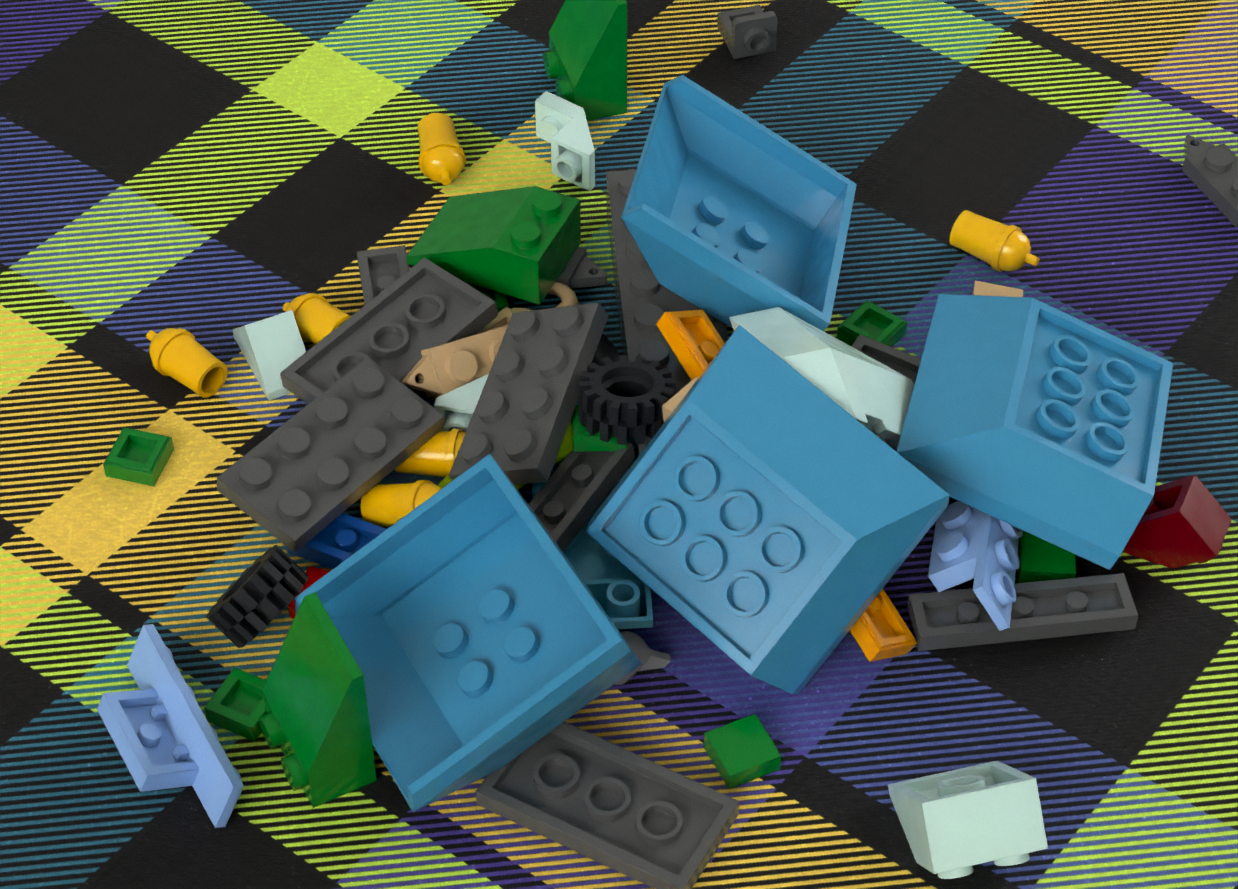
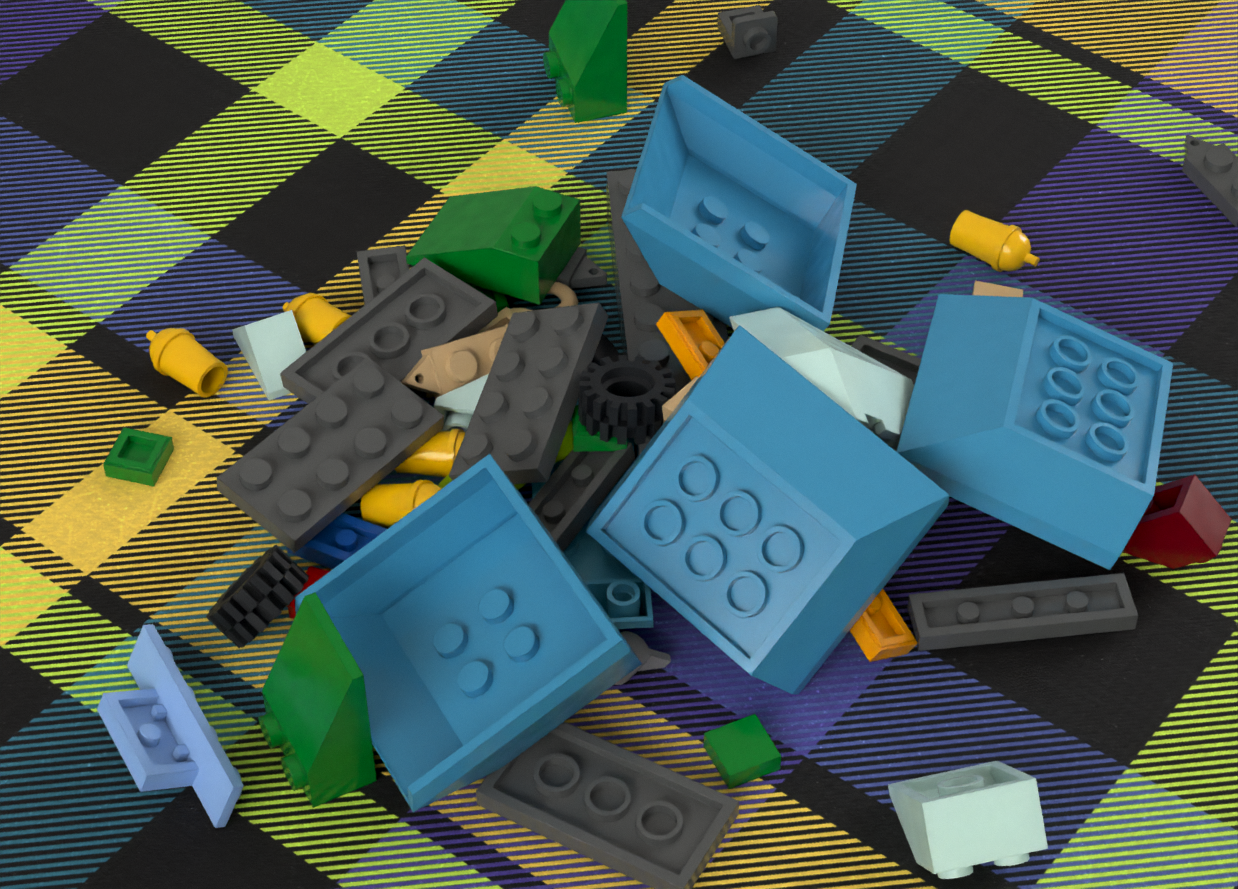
green tile [204,667,266,742] -> none
yellow piece [417,113,466,185] -> none
light aqua slope [535,91,595,191] -> none
green tile [837,300,907,347] -> none
light blue bracket [928,501,1023,631] -> none
green tile [1018,531,1076,583] -> none

